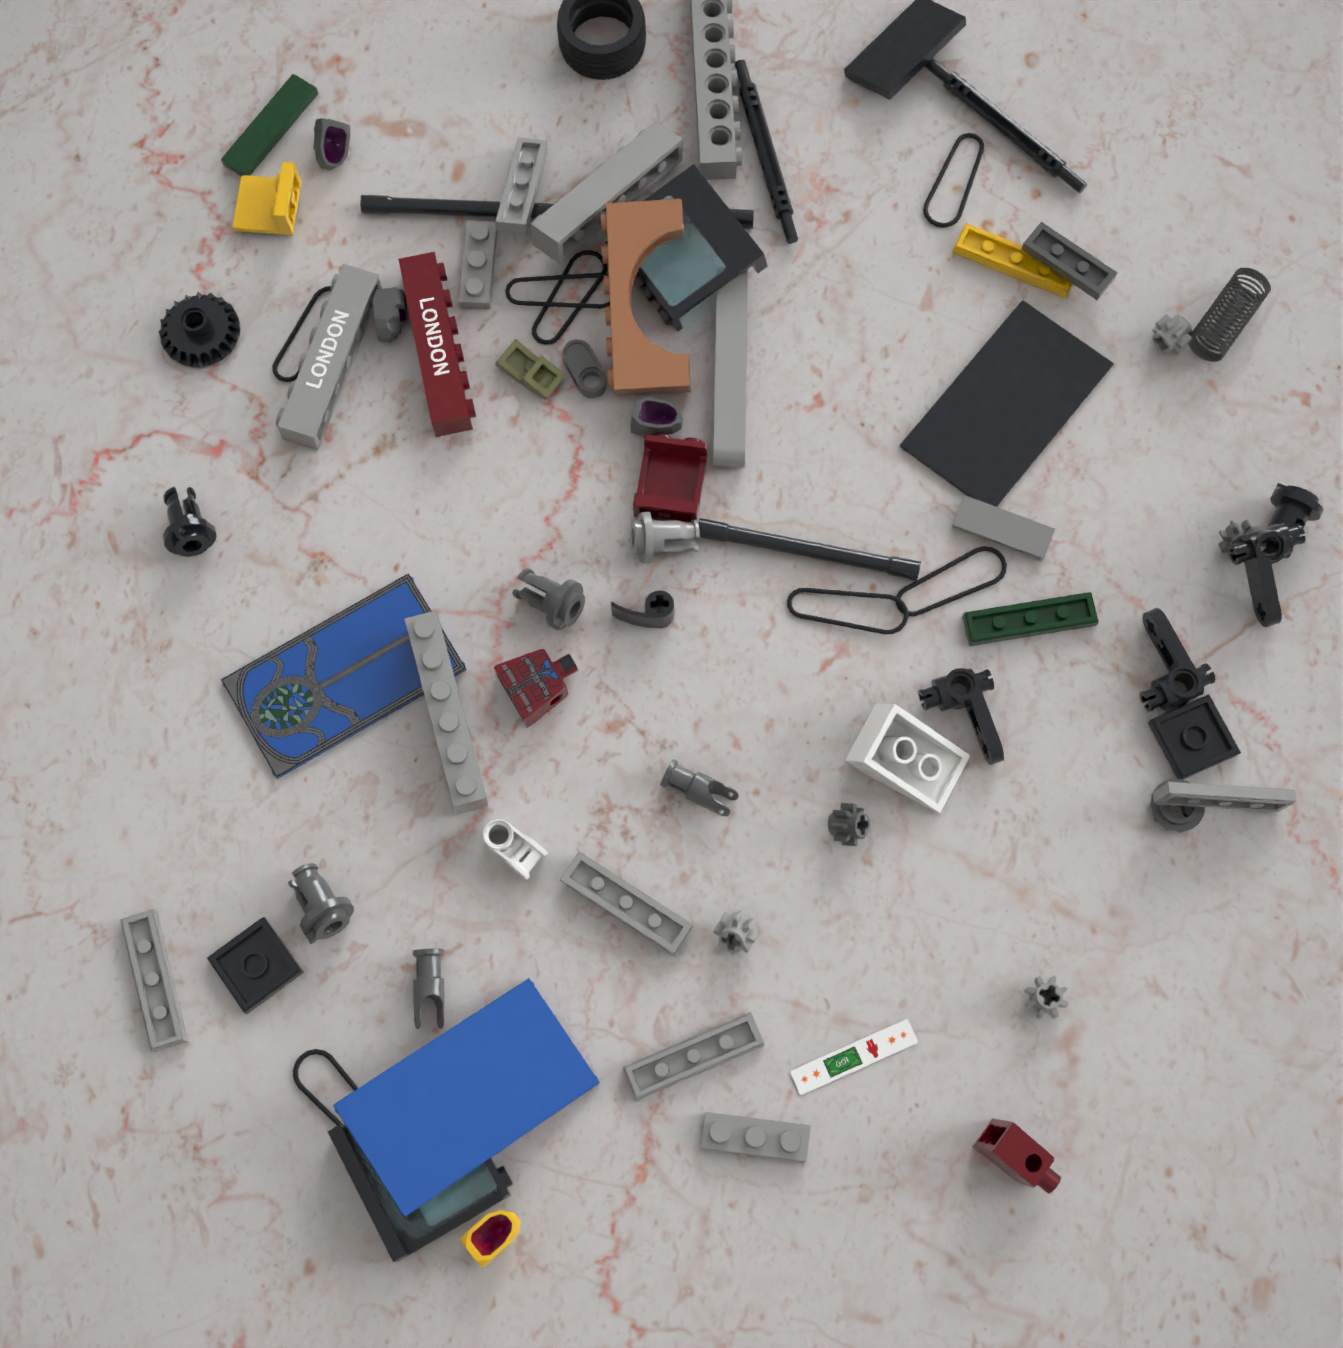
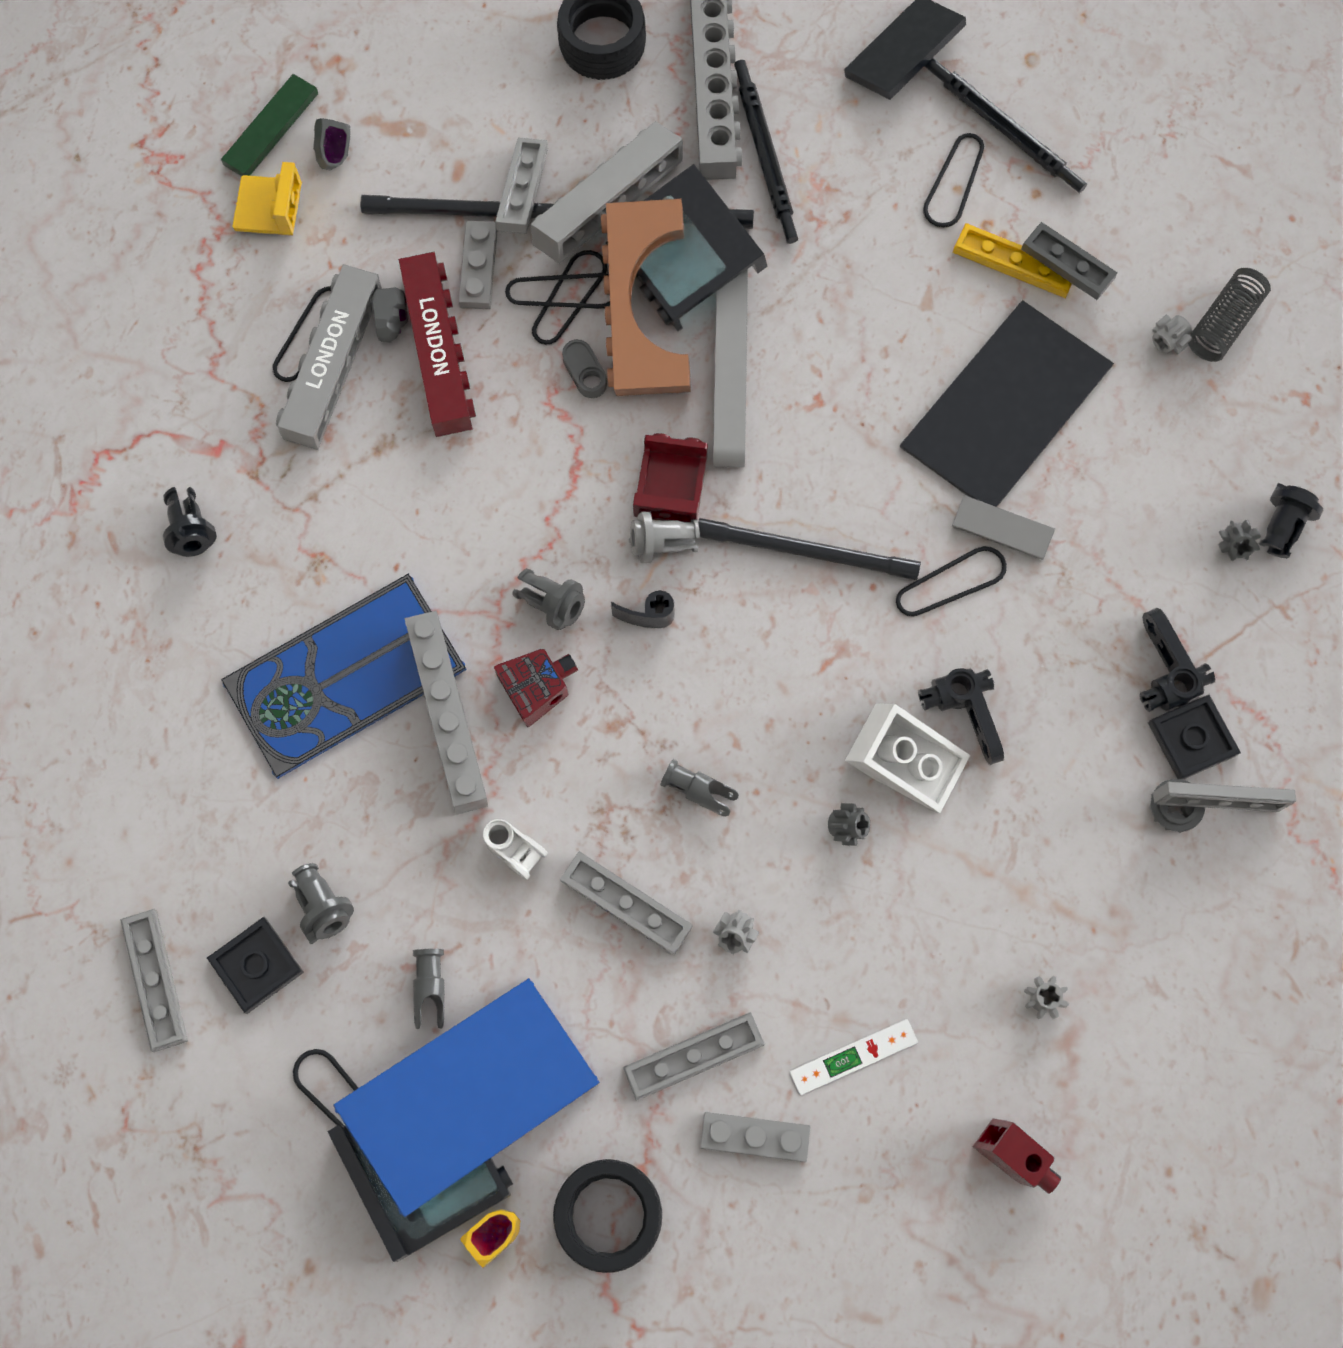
black gear [158,292,240,367] -> none
olive slope [495,339,566,400] -> none
rock [630,397,683,436] -> none
black piece [787,588,909,635] -> none
dark green tile [962,592,1099,646] -> none
black piece [1228,523,1306,627] -> none
none -> black tyre [553,1159,662,1273]

